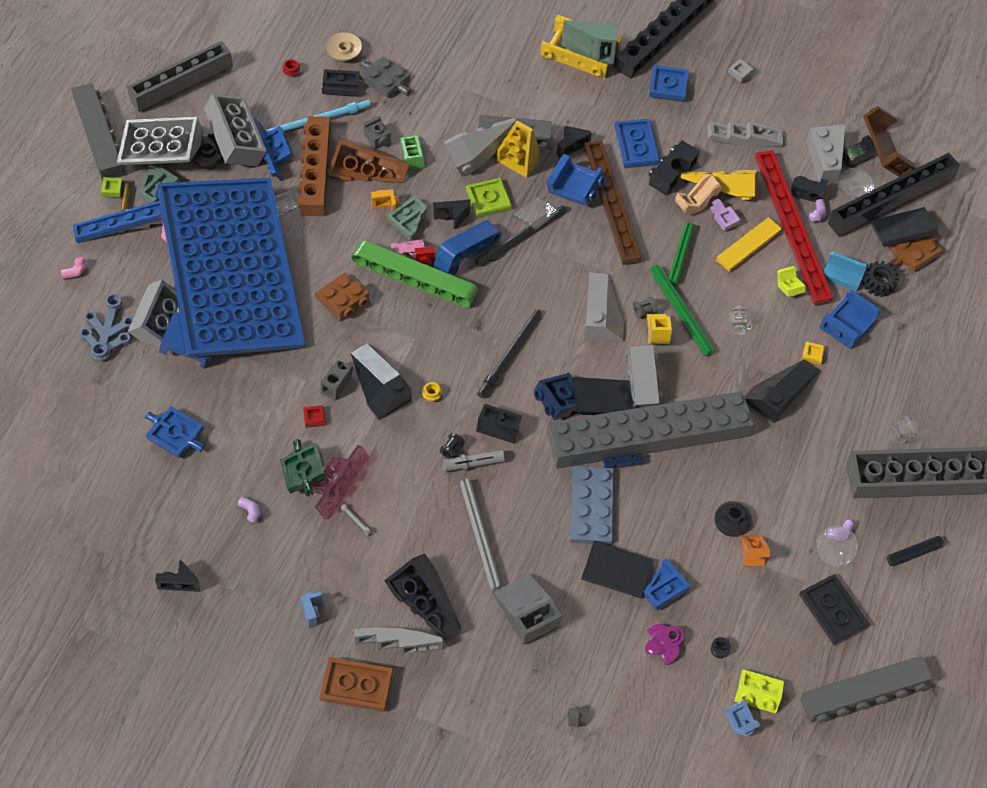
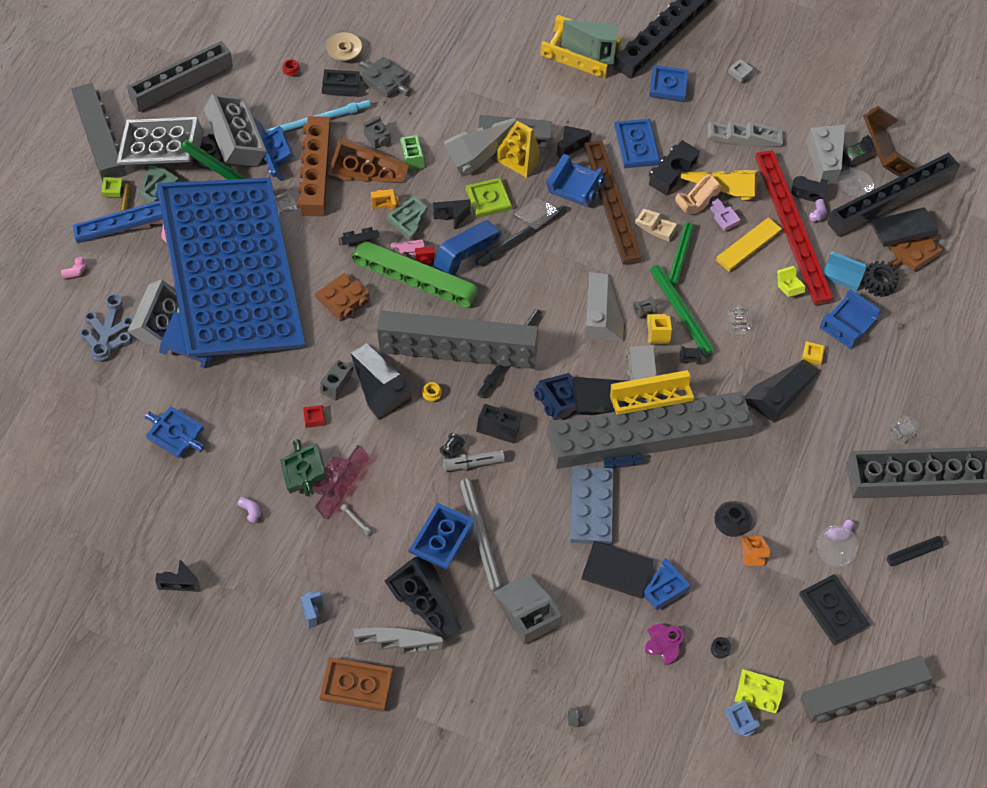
none -> green axle [181,140,245,180]
none -> black plate [338,227,380,245]
none -> dark grey brick [377,310,538,369]
none -> blue slope [409,503,475,570]
none -> yellow fence [610,370,694,415]
none -> tan slope [635,209,678,242]
none -> black bush [679,346,701,364]

